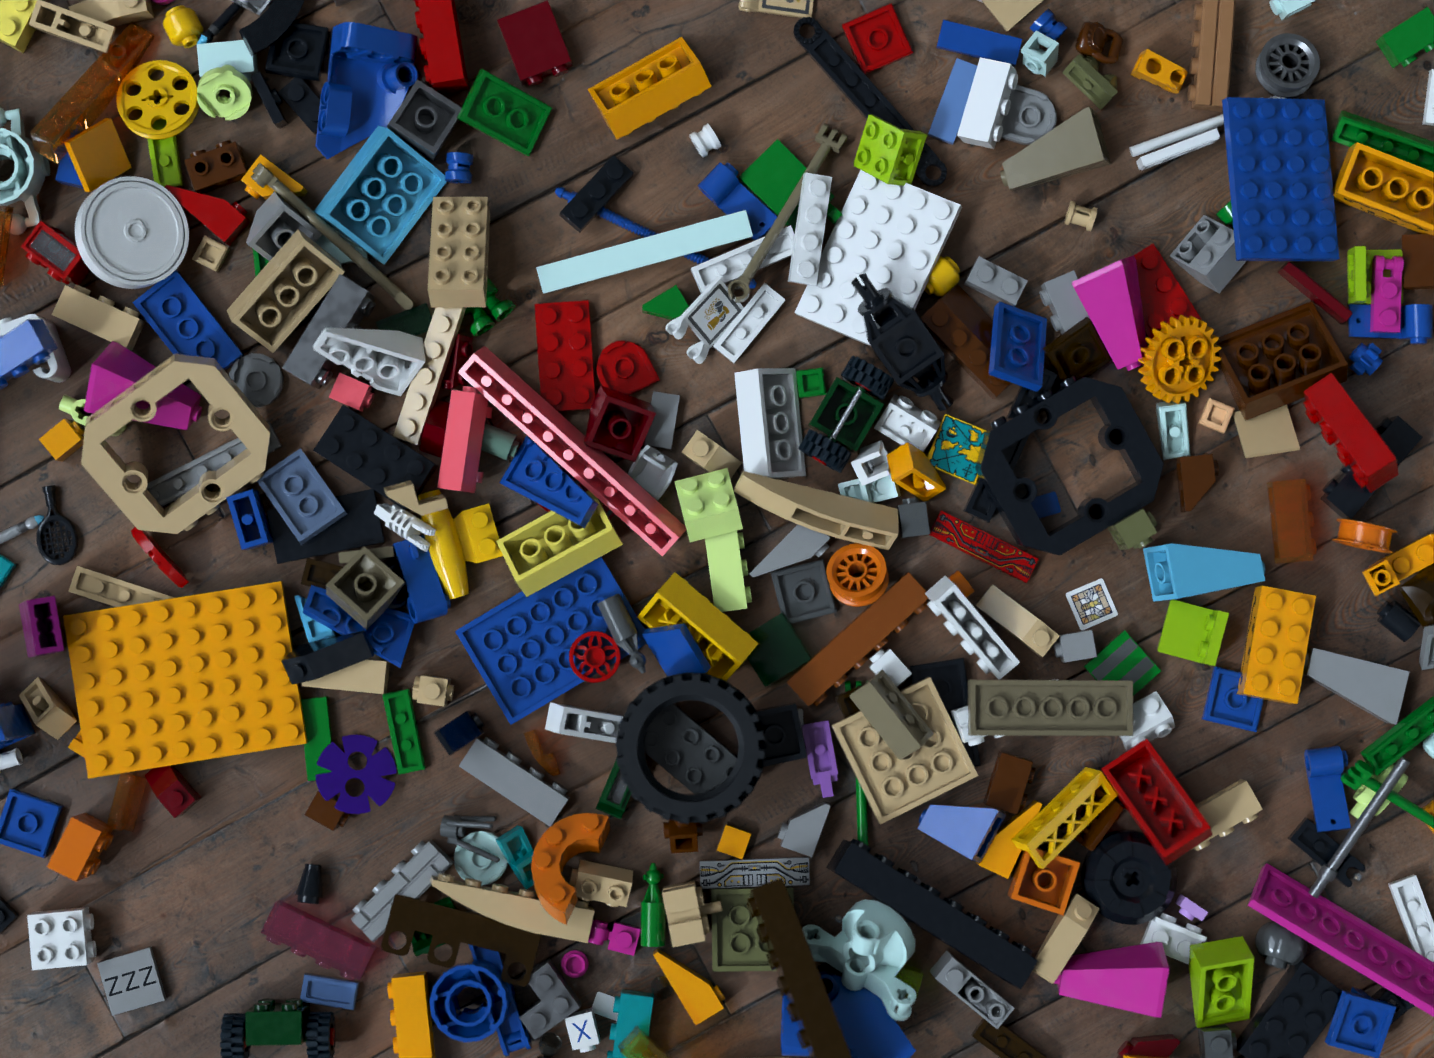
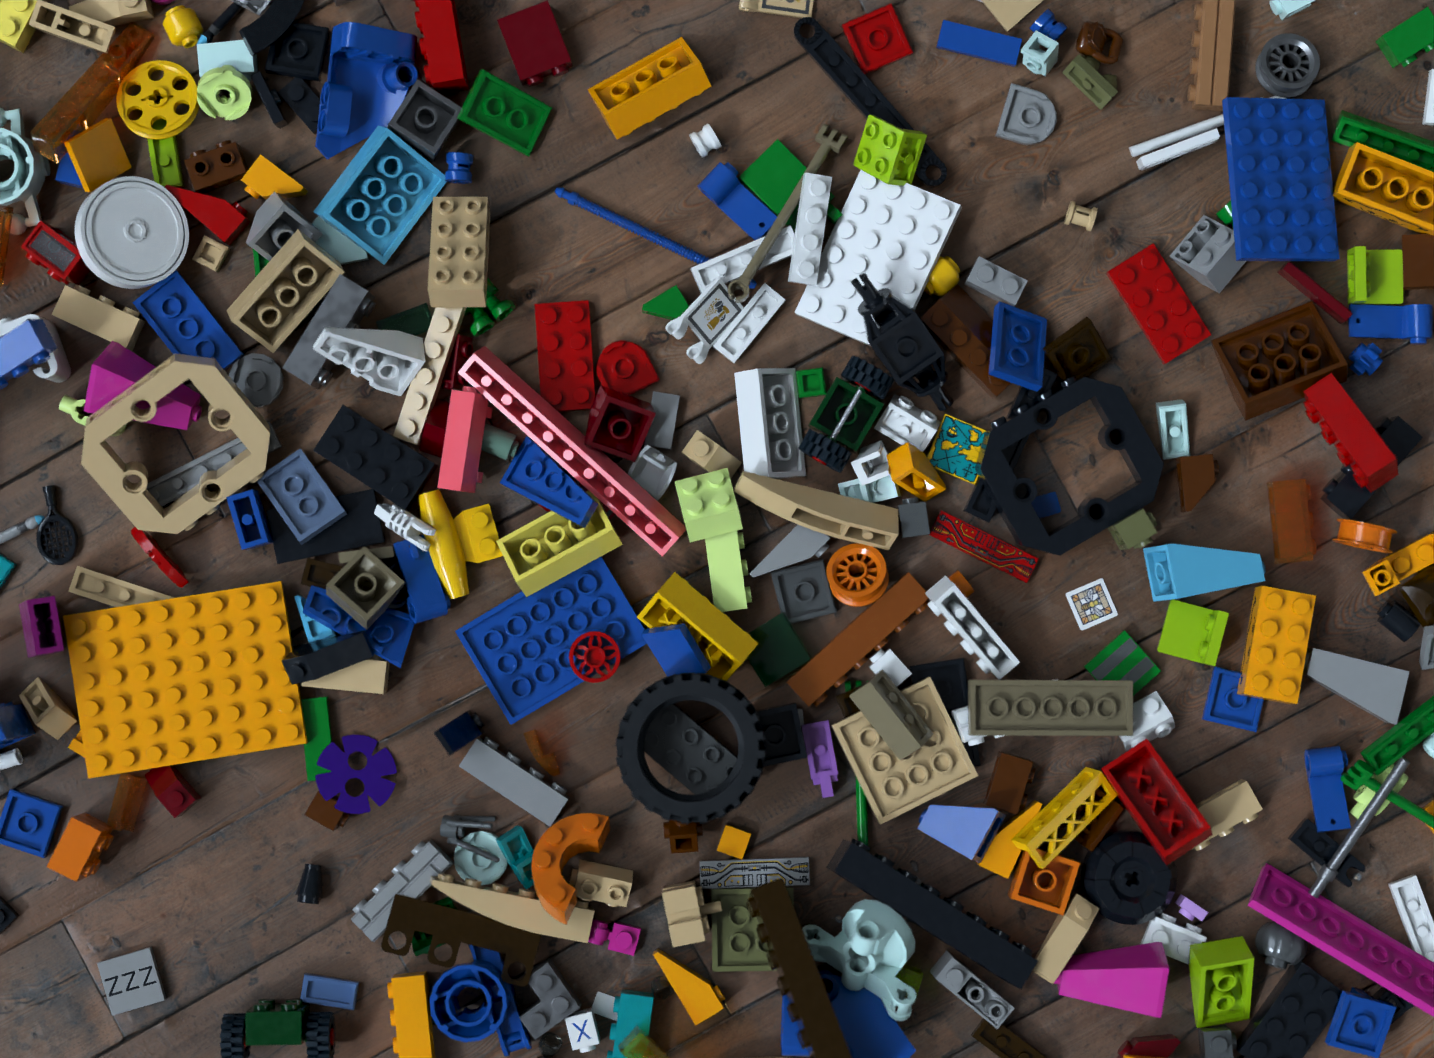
white brick [27,907,97,970] -> none
light orange brick [39,419,85,462] -> none
dark tan hinge [251,163,415,310] -> none
clear pink brick [261,900,377,981] -> none
coral brick [329,372,374,412] -> none
green tile [382,689,426,775] -> none
tan slope [383,480,448,516] -> none
tan brick [412,675,454,706] -> none
light aqua tile [536,210,753,294] -> none
white slope [545,702,623,743] -> none
black plate [559,155,634,233] -> none
dark pink plate [561,950,589,978] -> none
dark green window [595,756,647,819] -> none
dark grey wheel [597,593,646,673] -> none
green wheel [641,863,665,947] -> none
light grey slope [777,802,831,857] -> none
medium blue tile [928,58,977,145] -> none
white brick [957,57,1018,149] -> none
tan slope [975,584,1060,657] -> none
dark tan slope [1000,107,1111,191] -> none
light grey brick [1039,270,1091,335] -> none
light grey brick [1053,630,1097,663] -> none
dark pink slope [1071,255,1147,371] -> none
light orange leg [1130,49,1188,94] -> none
light orange gear [1138,315,1221,404] -> none
light nougat tile [1198,398,1235,434] -> none
tan piece [1233,405,1300,458] -> none
dark pink plate [1370,255,1404,333] -> none

